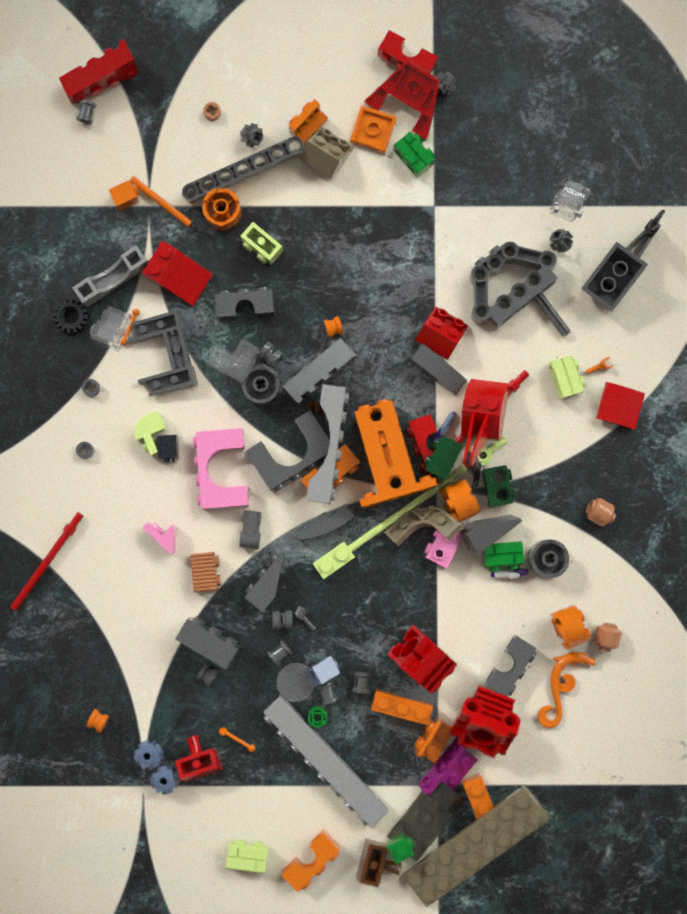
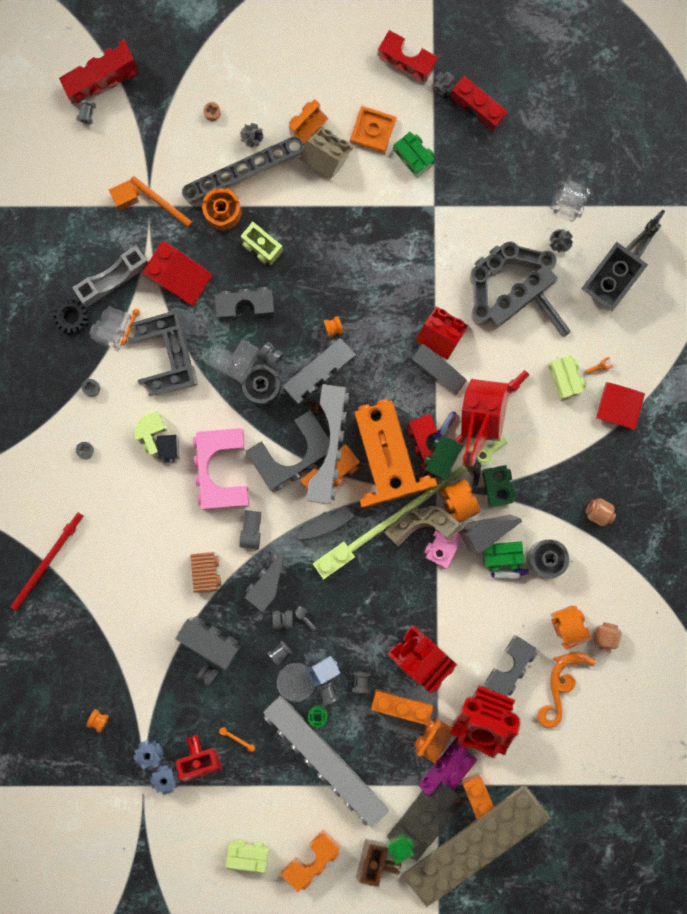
bright pink slope [143,522,176,555] -> none
red wing [364,60,440,140] -> none
none -> red arch [450,76,508,133]

